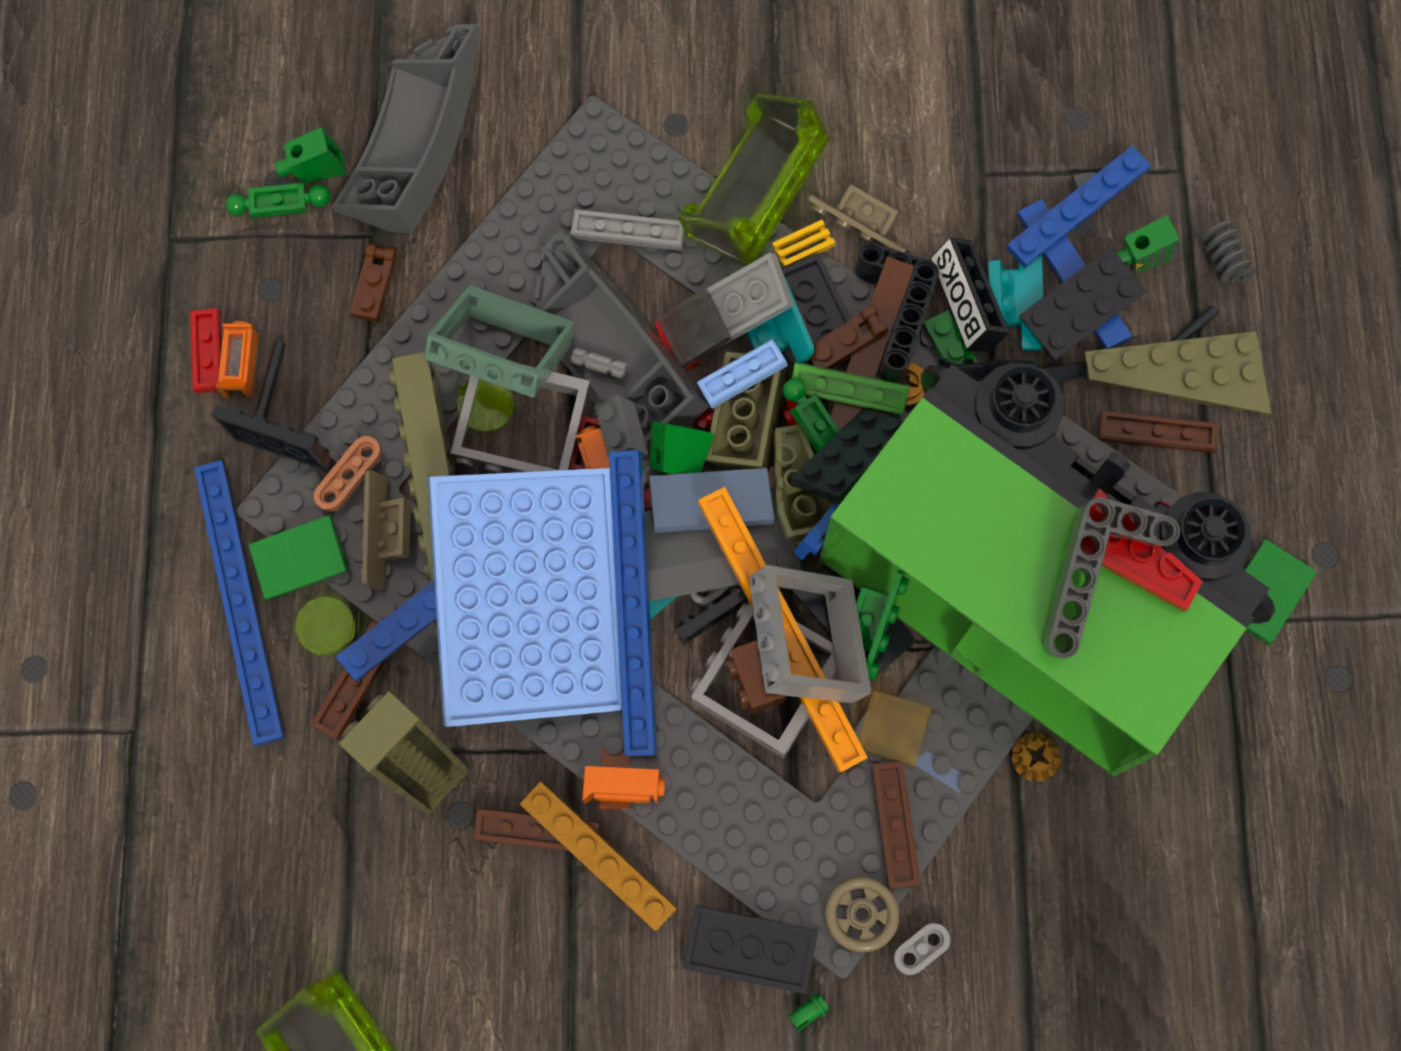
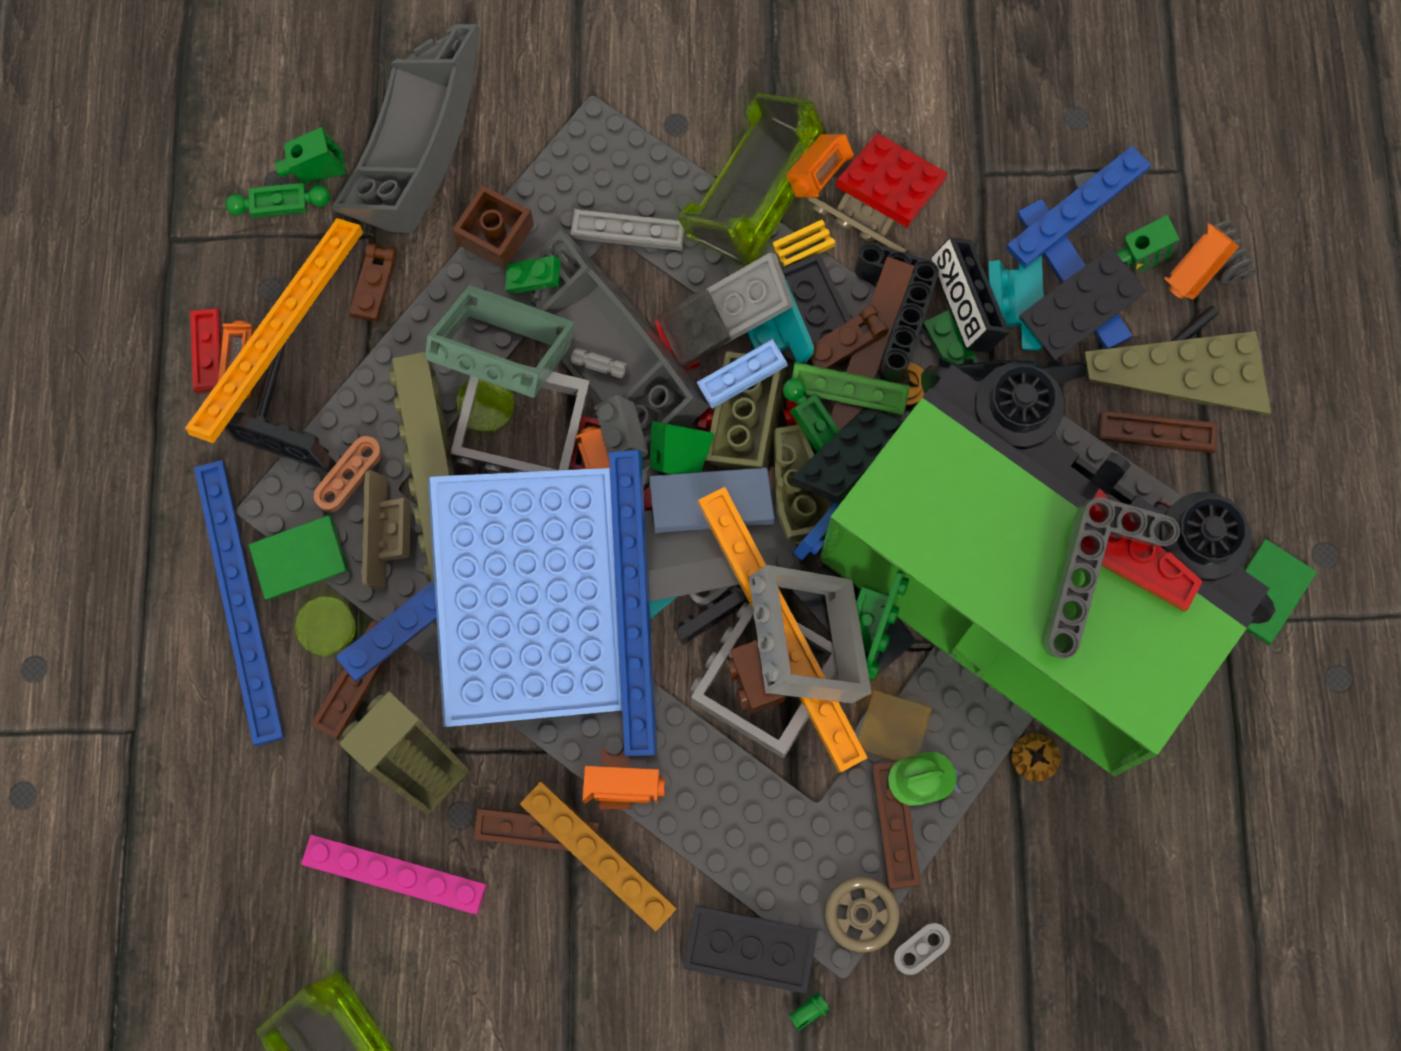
none -> light orange plate [185,218,363,444]
none -> dark pink plate [301,835,487,915]
none -> reddish brown brick [452,185,534,270]
none -> green plate [505,256,560,294]
none -> orange window [786,134,855,198]
none -> red plate [835,133,948,228]
none -> bright green piece [888,752,957,806]
none -> orange window [1164,223,1240,300]

